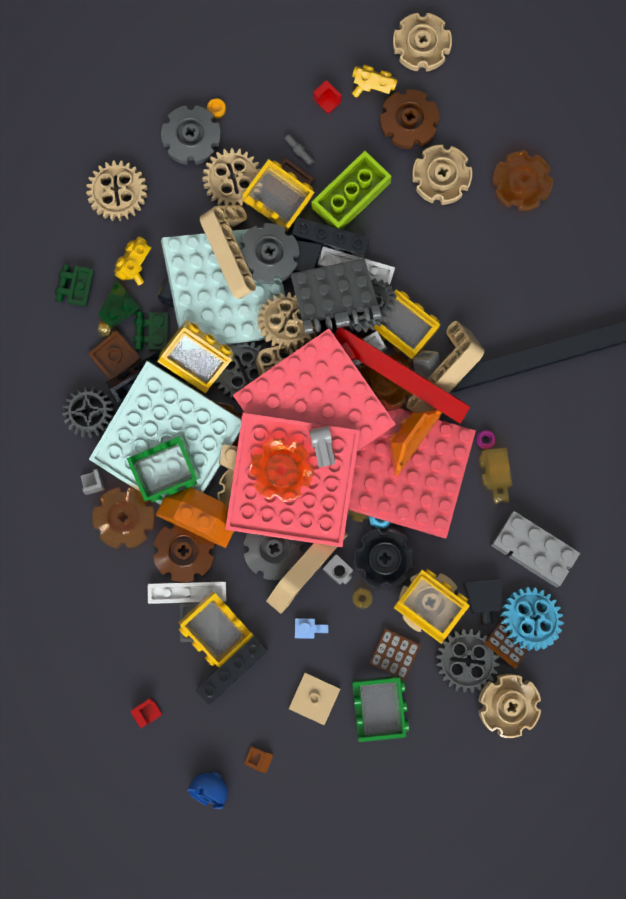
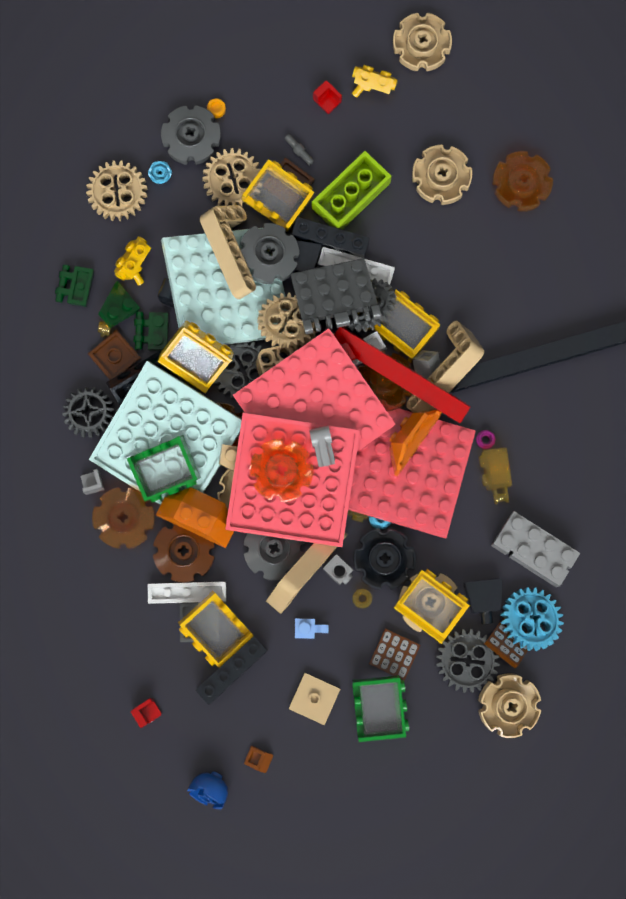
reddish brown piece [380,89,439,149] -> none
none -> medium azure plate [148,161,172,184]

